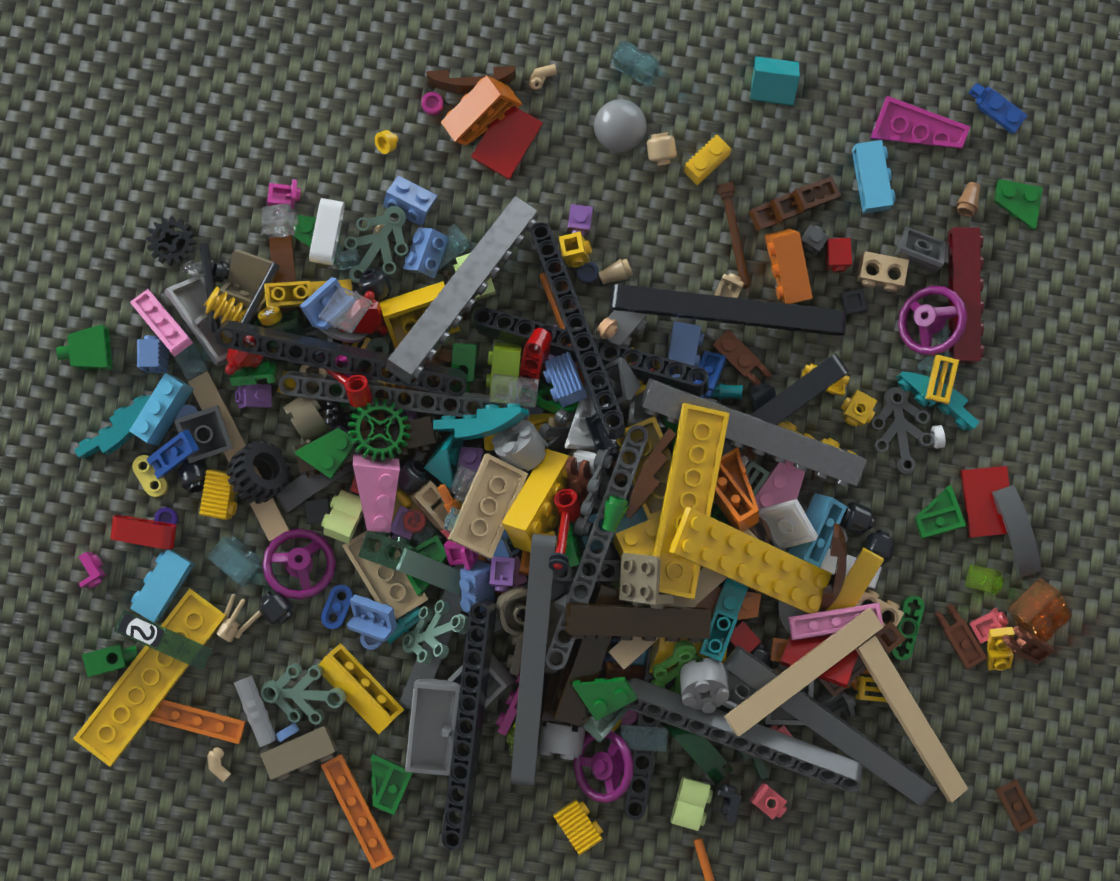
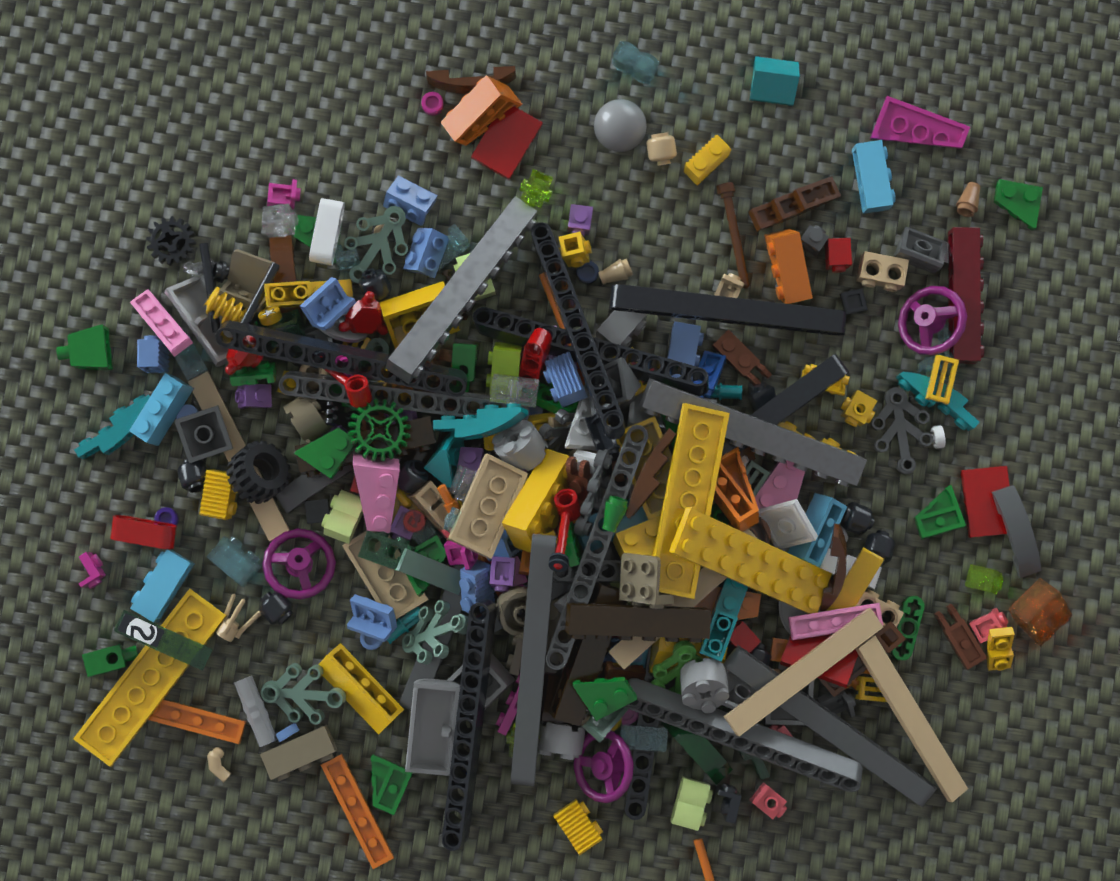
light yellow plate [132,455,169,497] -> none
blue plate [146,429,199,479] -> none
clear piece [319,286,372,334] -> none
blue plate [321,585,353,629] -> none
yellow tile [375,130,398,154] -> none
tan arm [529,64,557,90] -> none
light nougat plate [597,317,618,339] -> none
blue hinge [968,83,1028,134] -> none
reddish brown plate [995,780,1039,833] -> none
copper hinge [1002,625,1055,665] -> none
none -> clear neon green brick [519,169,553,208]

